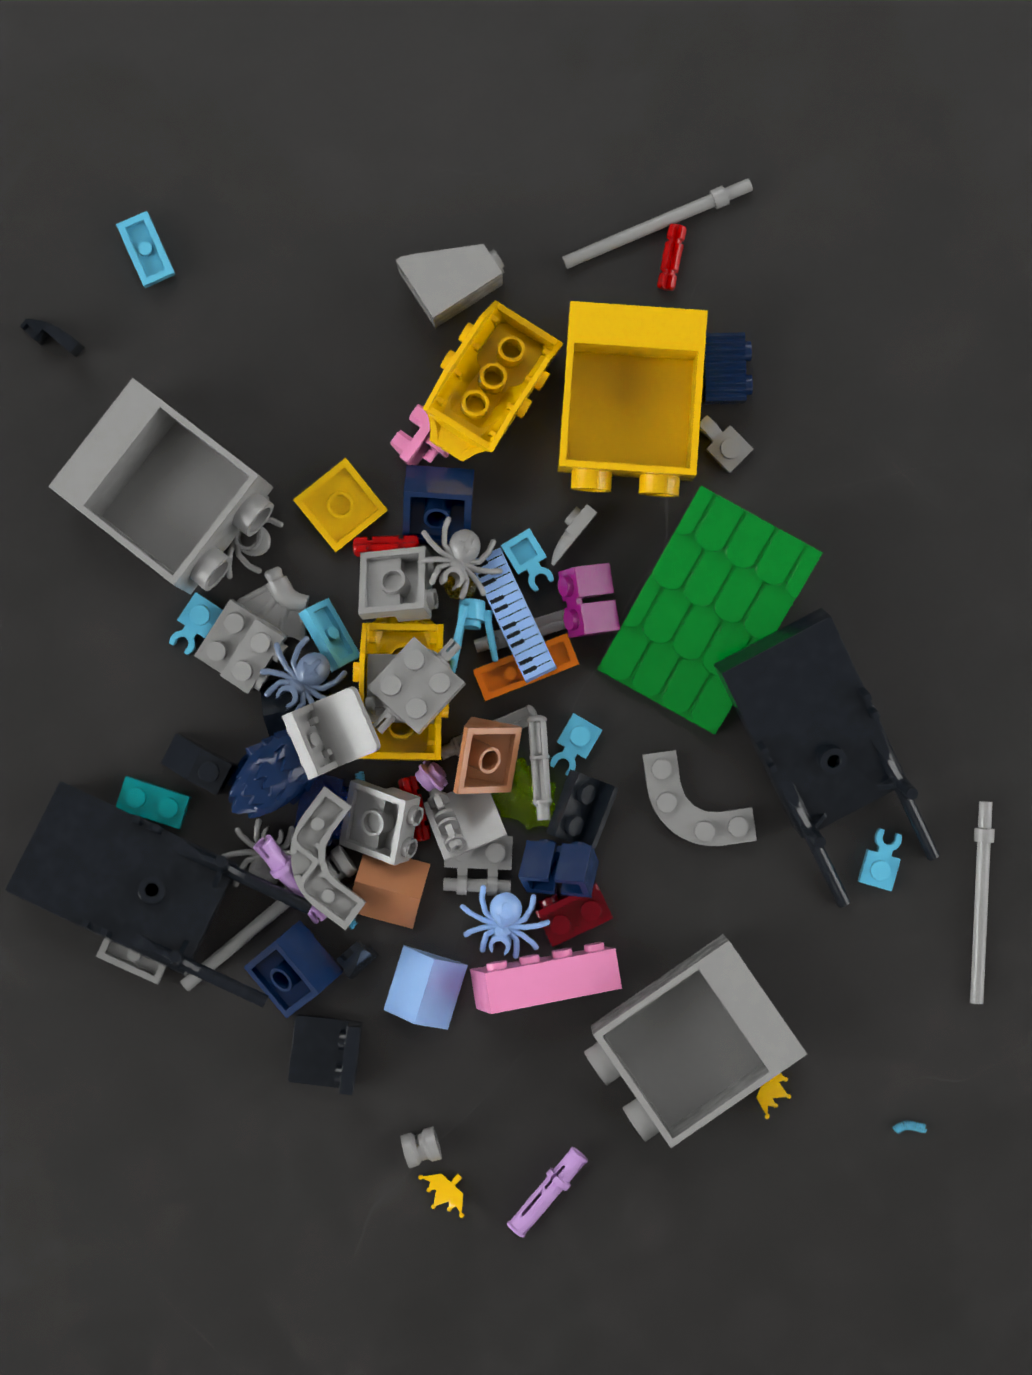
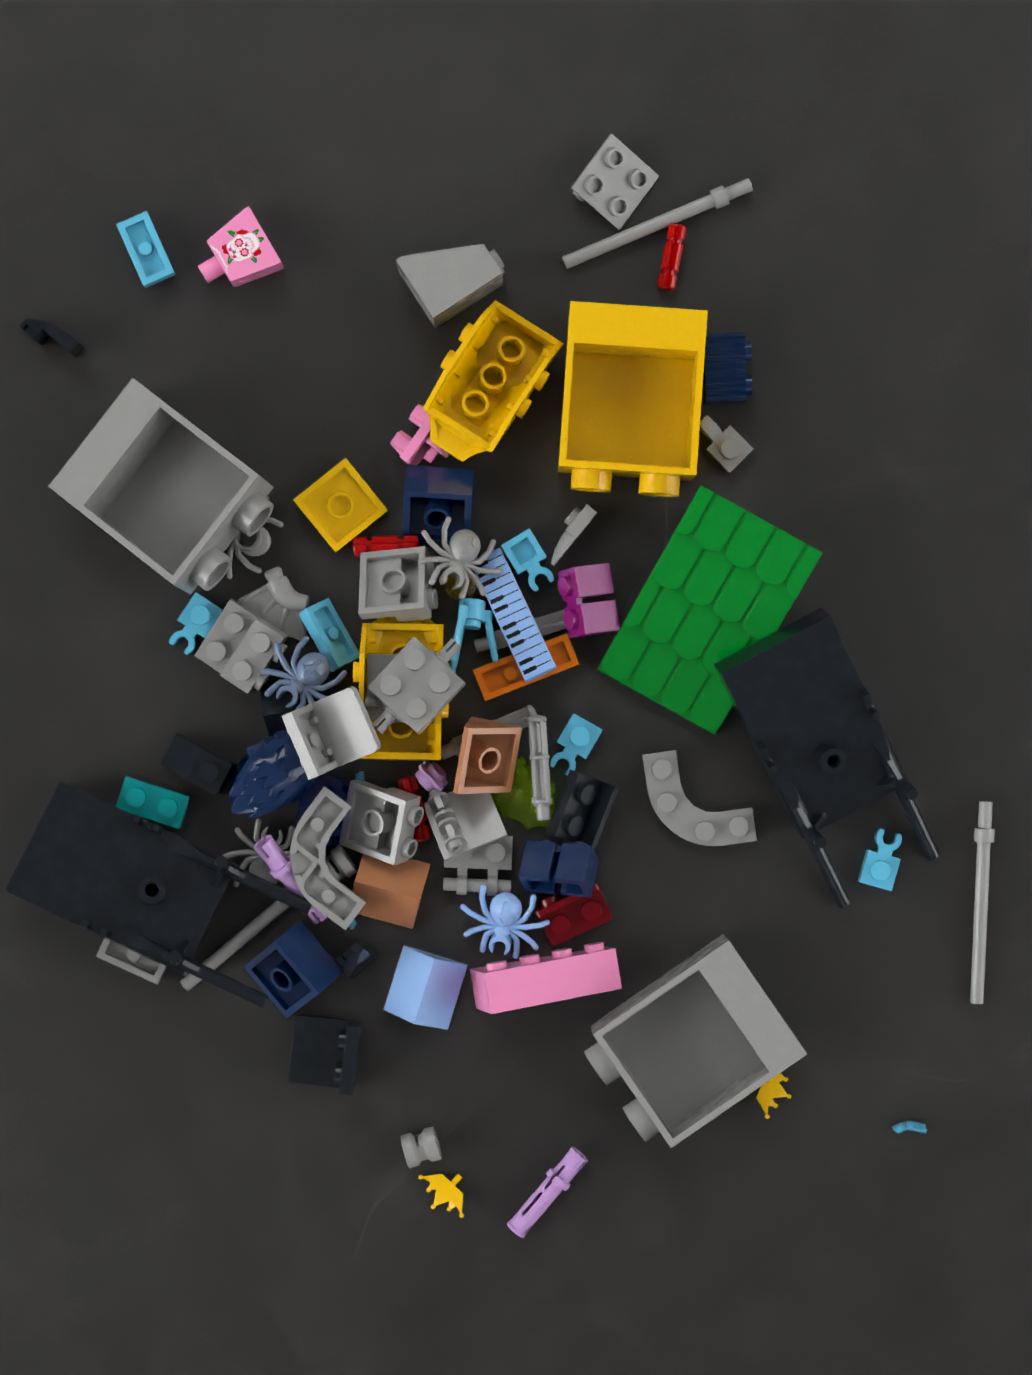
none -> bright pink torso [198,206,284,287]
none -> light grey hinge [571,133,659,230]

